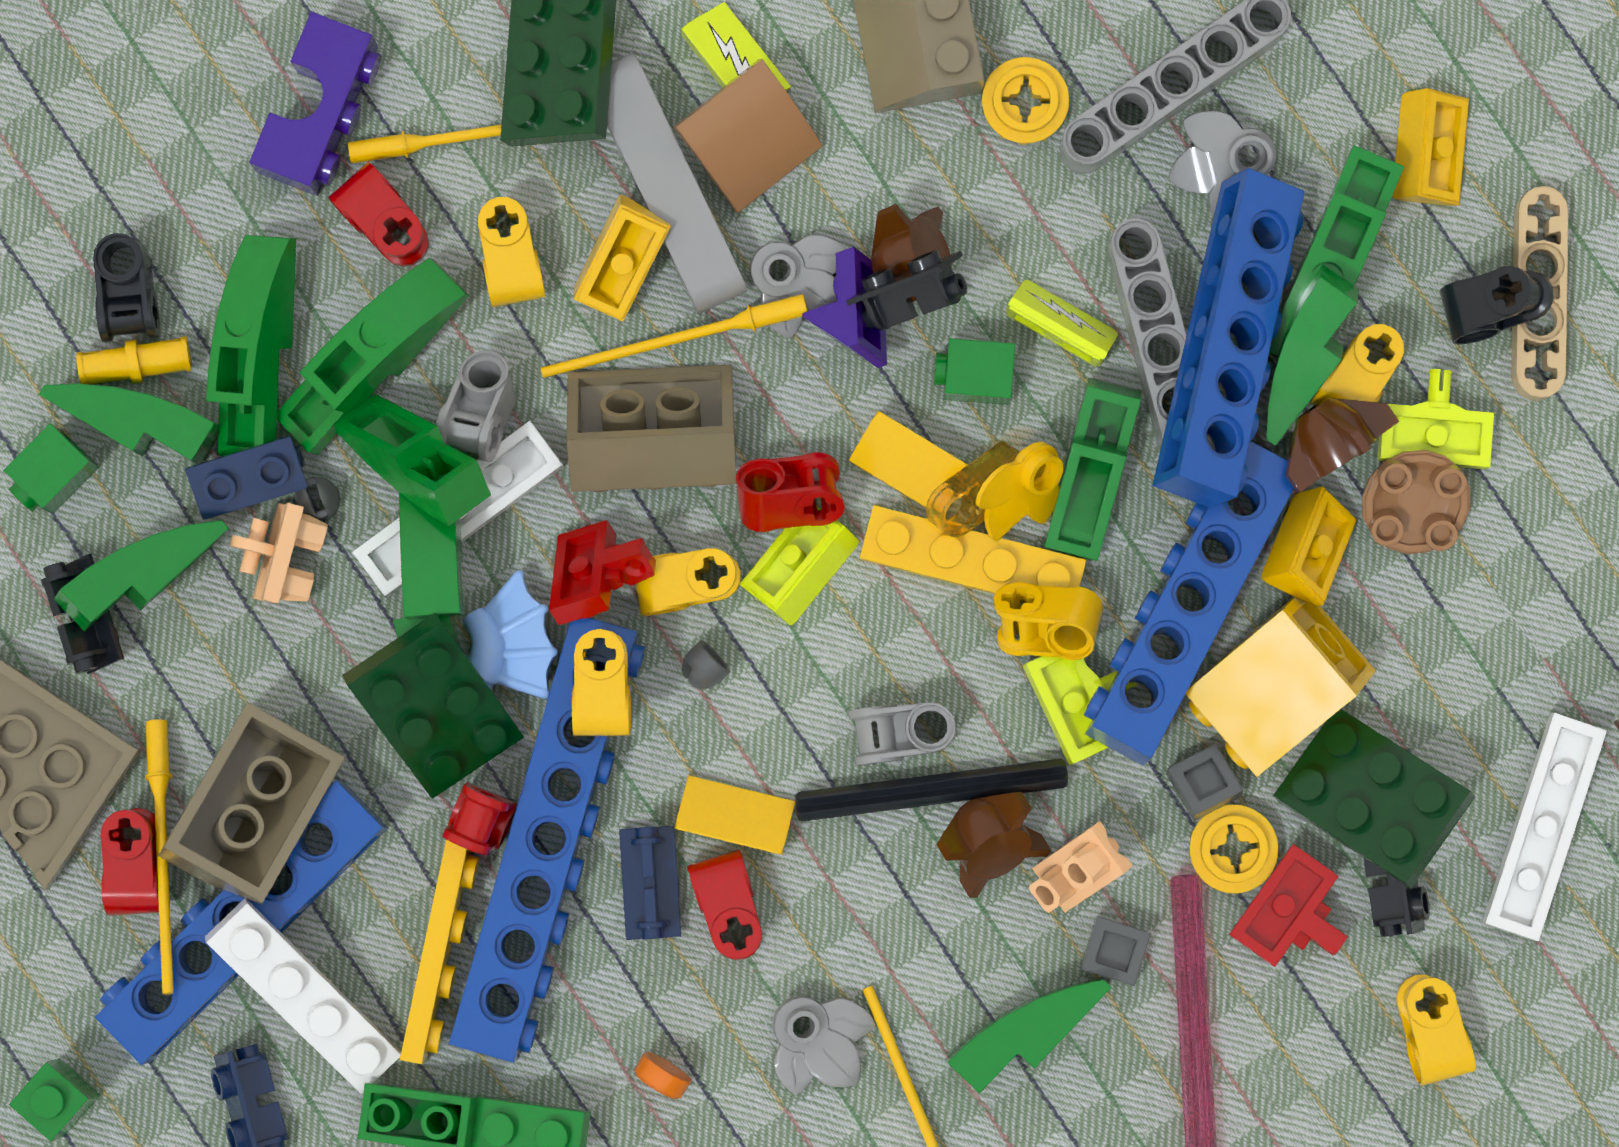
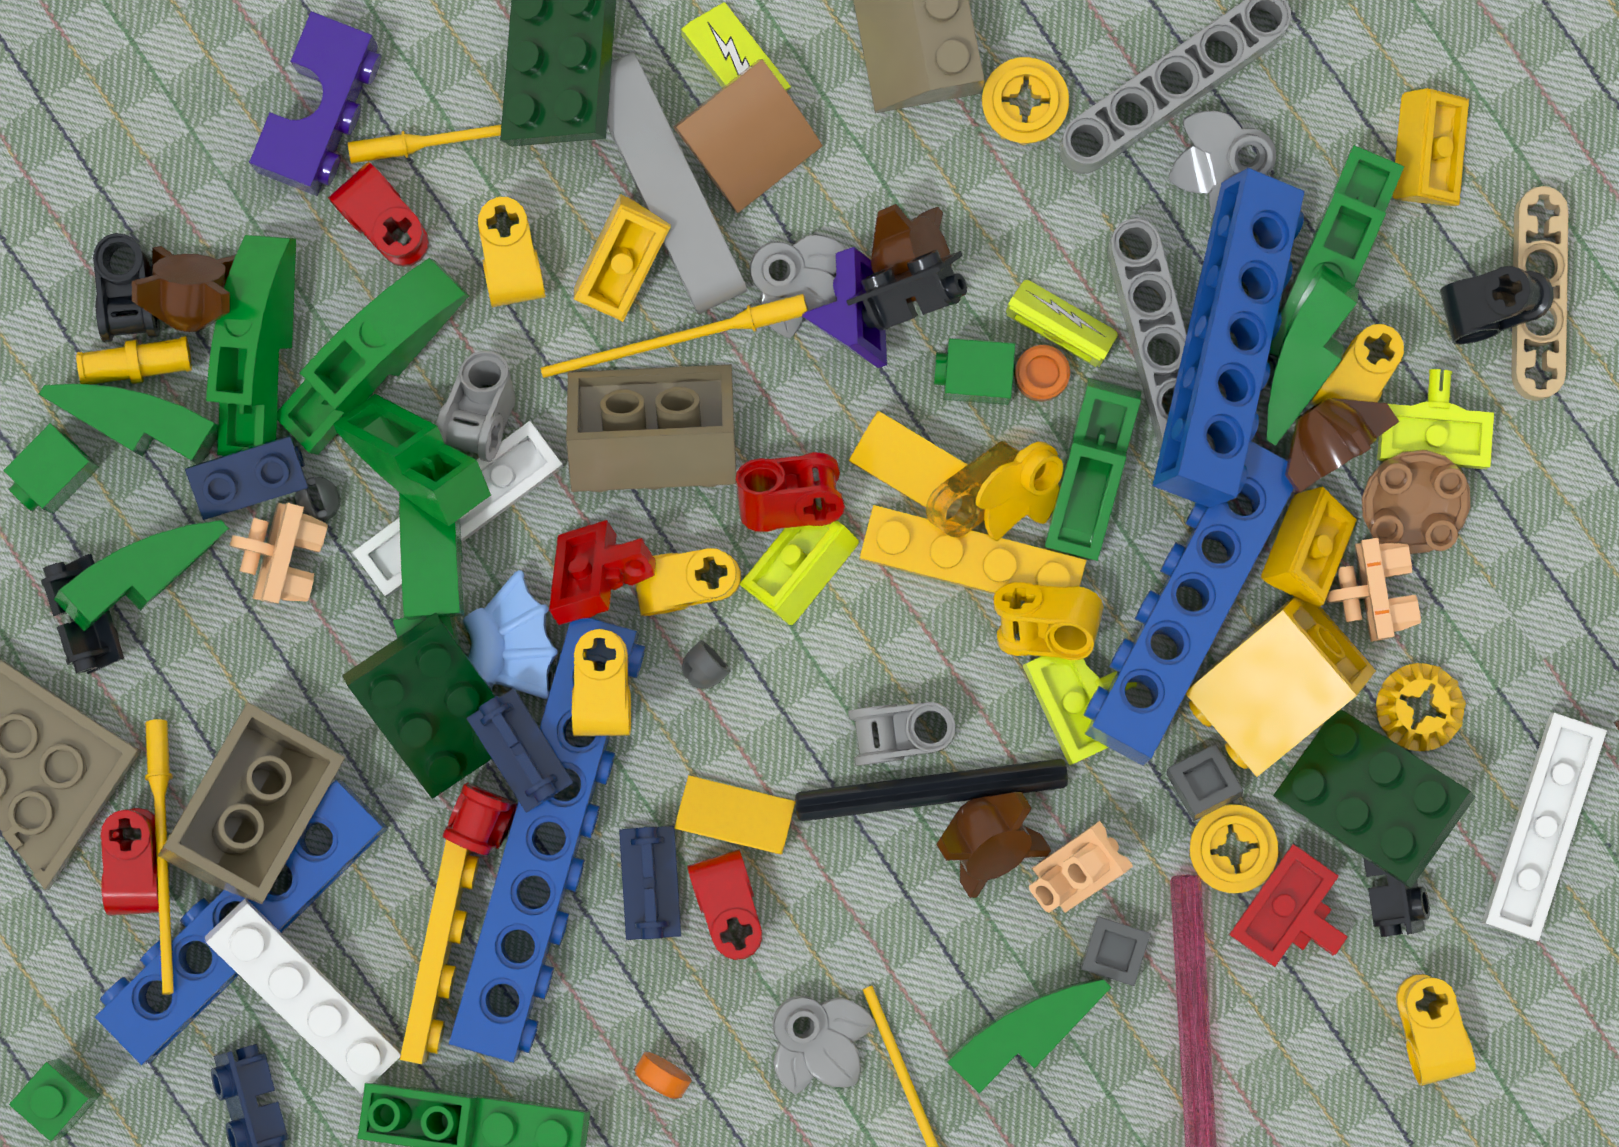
none -> reddish brown piece [132,246,236,332]
none -> dark blue hinge [467,688,574,813]
none -> orange tile [1014,345,1070,402]
none -> light nougat hips [1326,538,1421,642]
none -> yellow gear [1376,663,1466,751]

